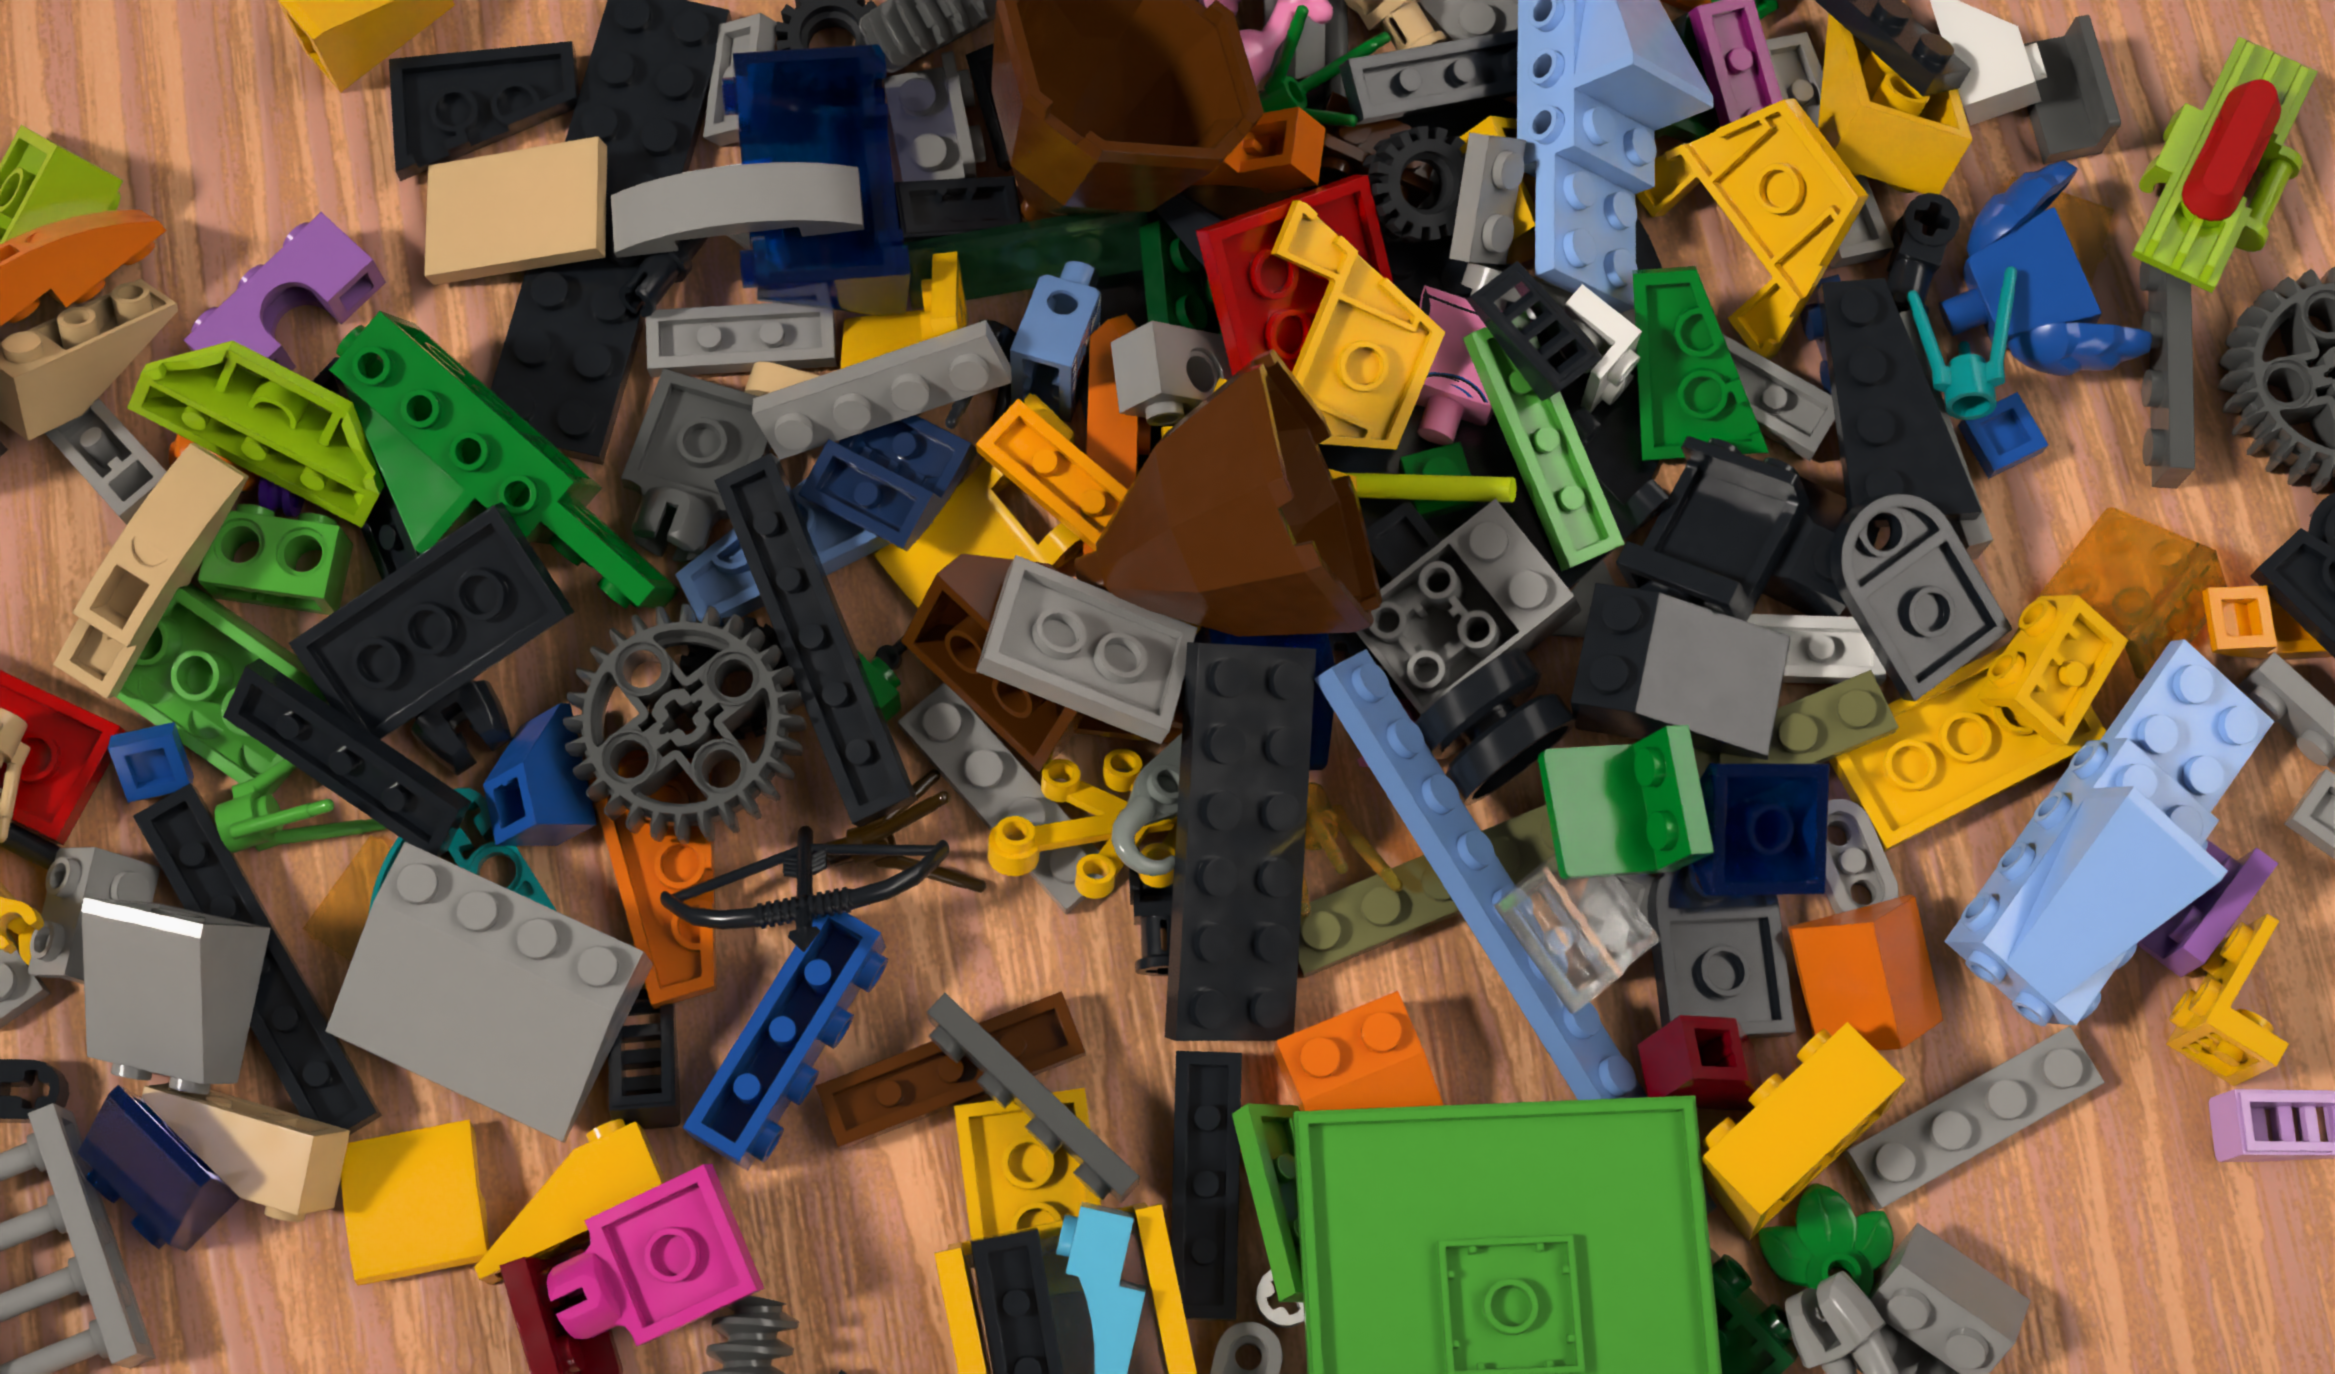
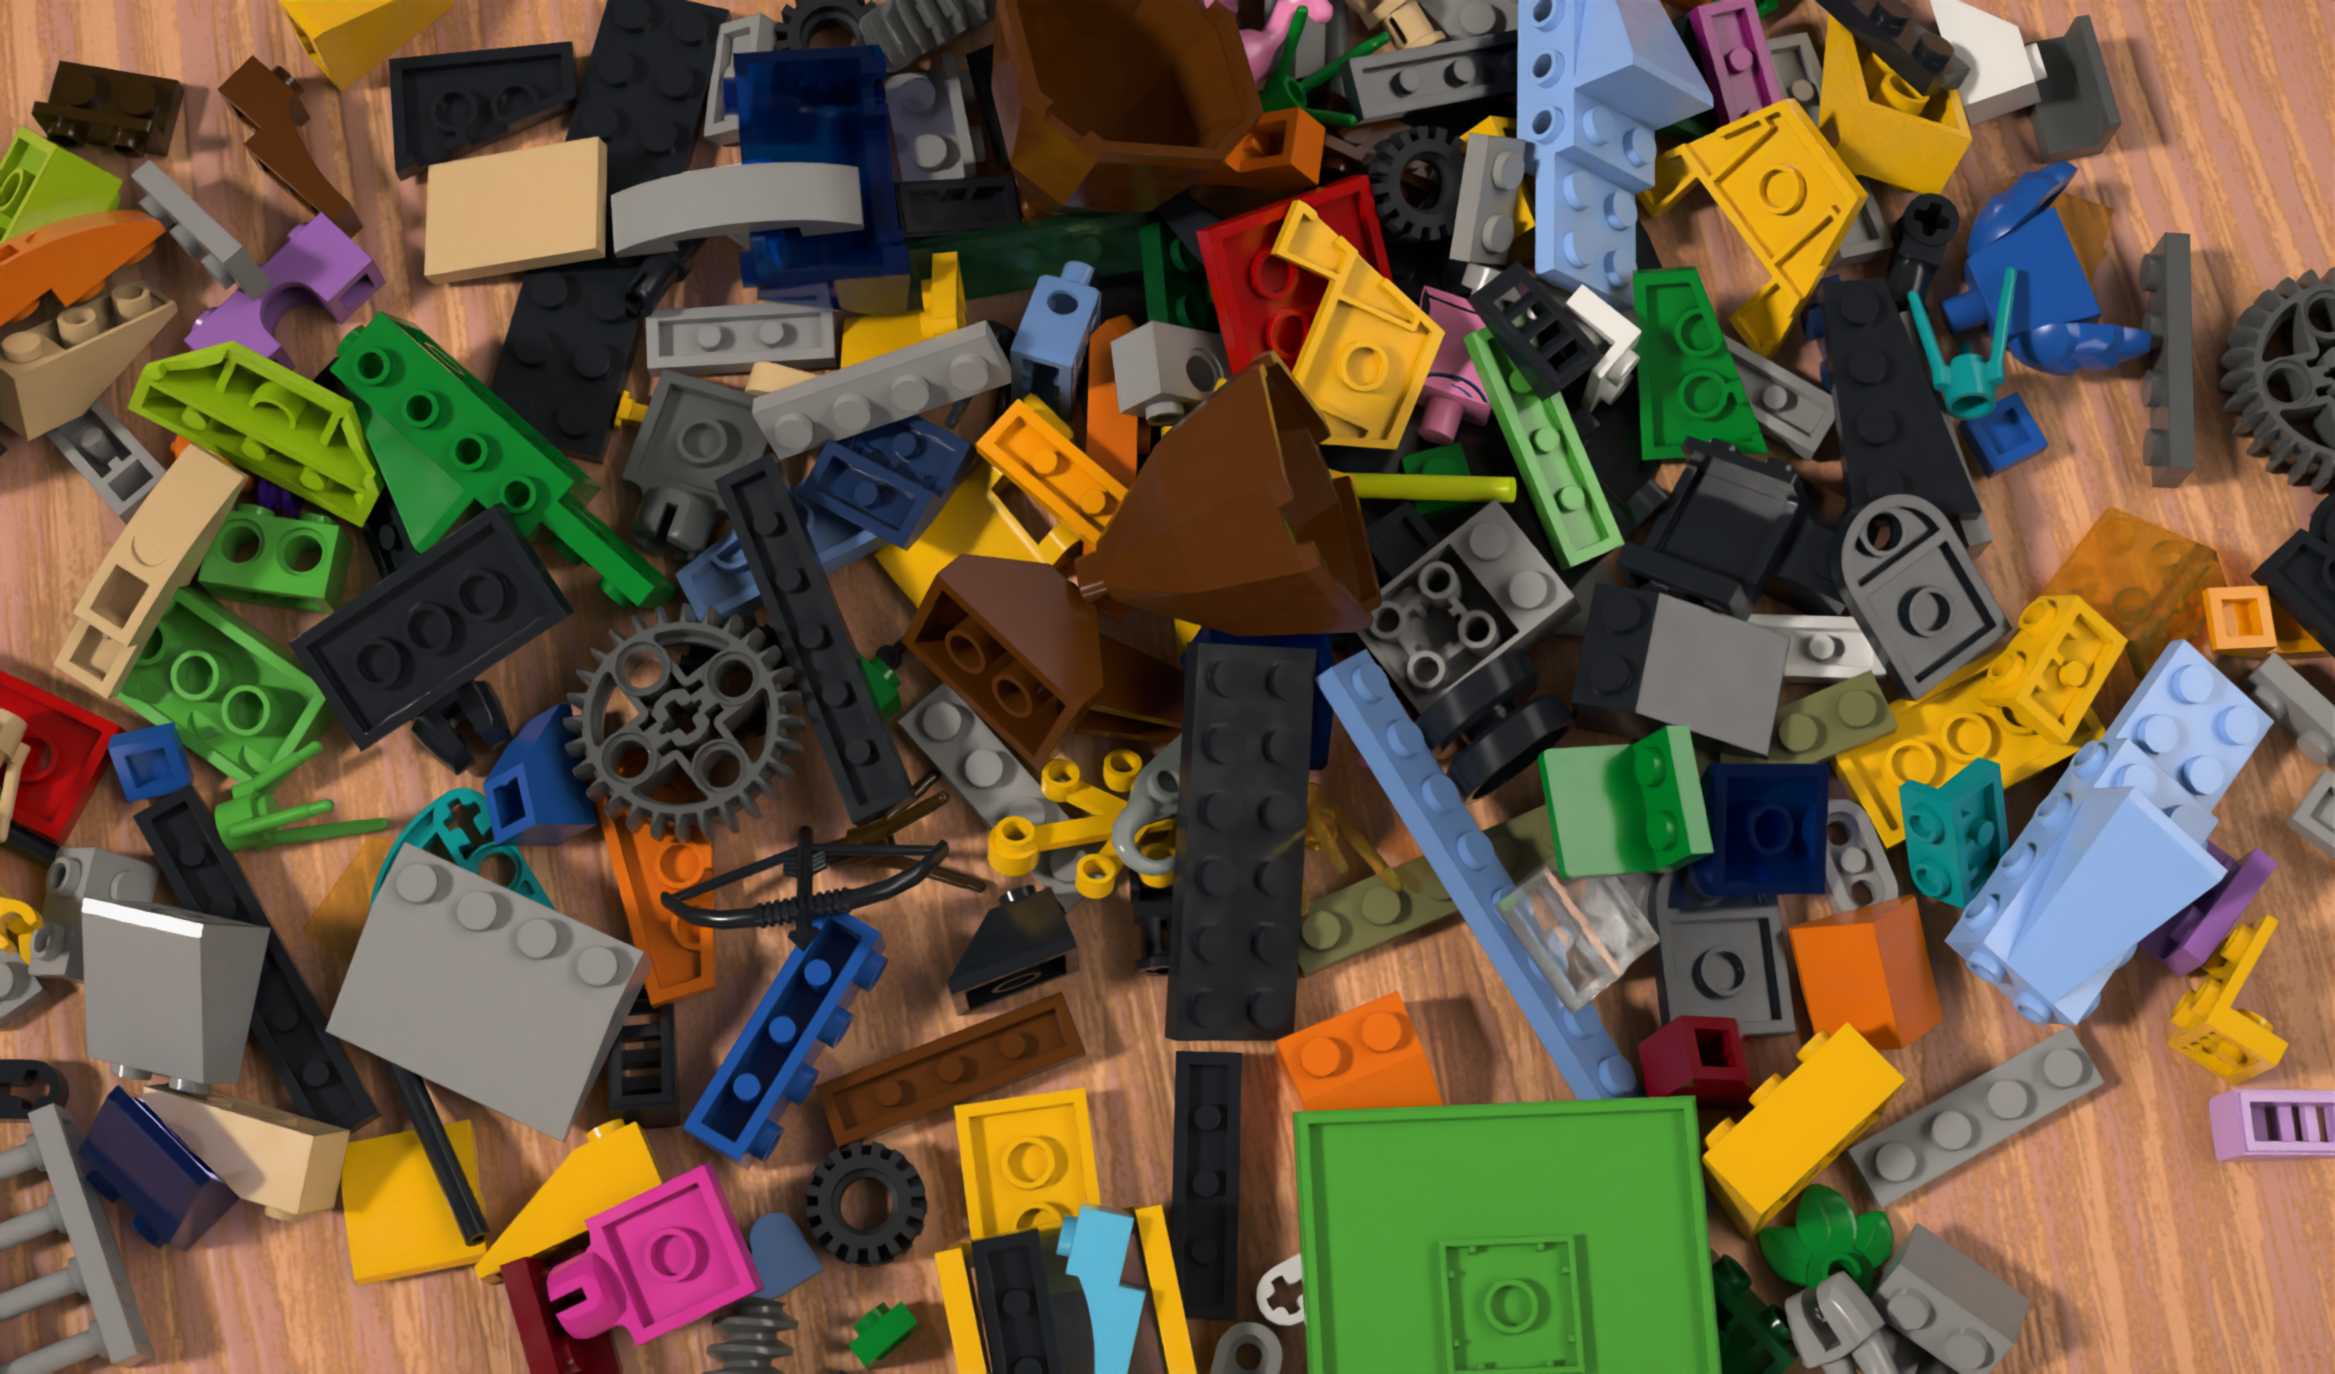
black plate [223,658,472,857] -> none
dark grey plate [927,993,1140,1203] -> none
light grey plate [976,555,1197,744] -> none
bright green plate [1232,1103,1303,1302] -> none
lime piece [2131,37,2318,293] -> none
none -> dark brown bracket [31,60,185,159]
none -> light grey plate [131,159,273,301]
none -> reddish brown slope [218,55,363,239]
none -> black piece [384,1059,491,1247]
none -> yellow piece [614,390,648,432]
none -> medium blue tile [749,1213,825,1300]
none -> black tyre [805,1141,928,1267]
none -> green plate [849,1301,922,1370]
none -> black slope [947,885,1079,1016]
none -> teal bracket [1899,757,2010,910]

